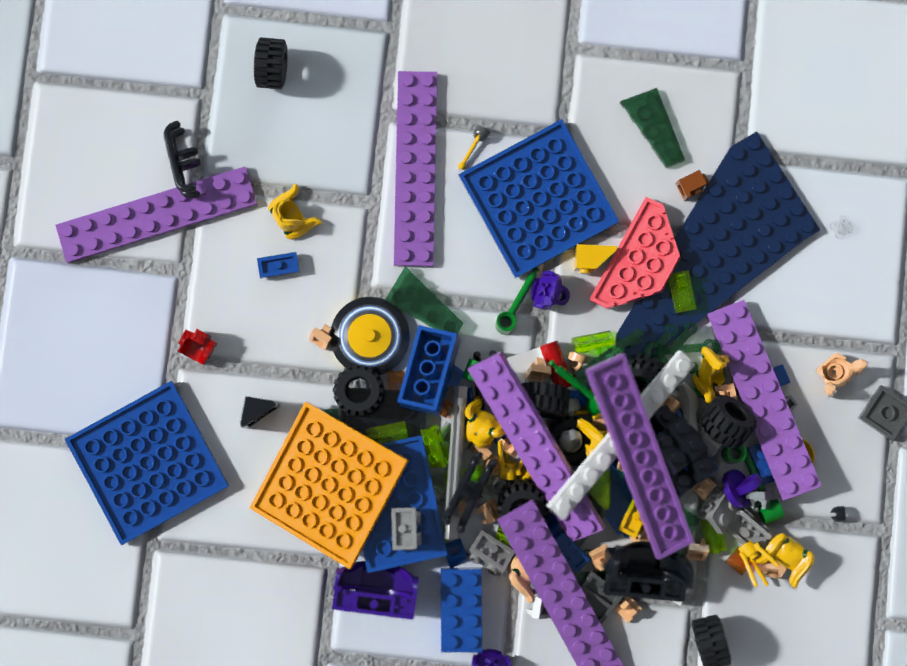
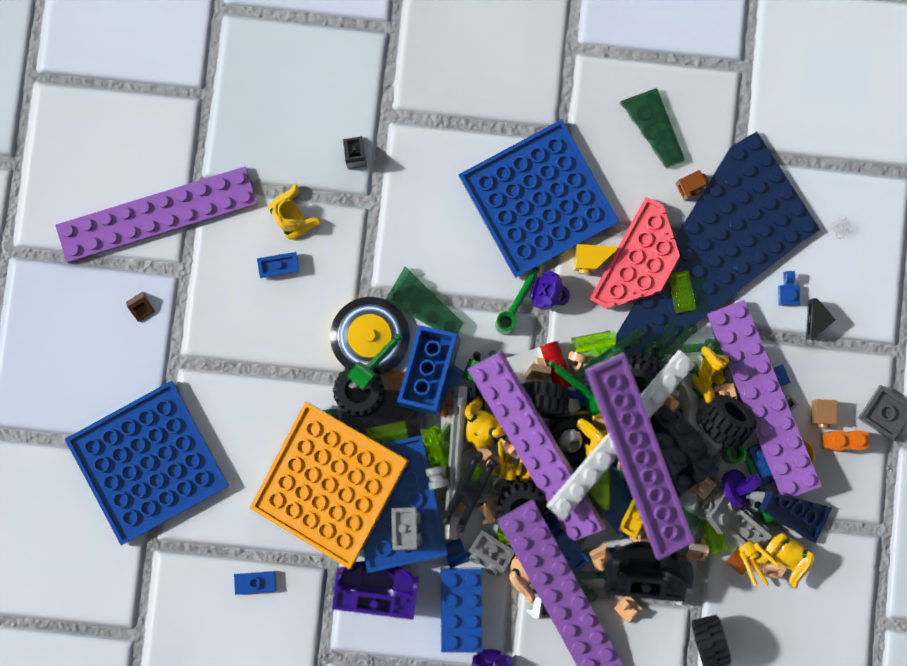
black piece [163,121,201,199] -> none
red hair [177,329,217,365] -> none
black slope [240,396,280,429] -> none
black tyre [254,37,288,90] -> none
light nougat tile [309,324,332,351] -> none
medium lavender plate [394,71,437,267] -> none
hinge [458,125,491,170] -> none
dark grey wing [580,570,624,625] -> none
light nougat hair [816,353,867,397] -> none
black hinge [830,506,846,522] -> none
none -> reddish brown slope [126,292,155,322]
none -> blue plate [234,571,276,595]
none -> pearl dark grey slope [343,136,367,169]
none -> green piece [348,334,402,390]
none -> light grey wheel [425,466,449,490]
none -> dark blue wing [759,491,832,543]
none -> blue plate [778,271,800,305]
none -> pearl dark grey slope [806,298,836,340]
none -> medium nougat brick [811,399,837,428]
none -> orange brick [822,430,869,451]

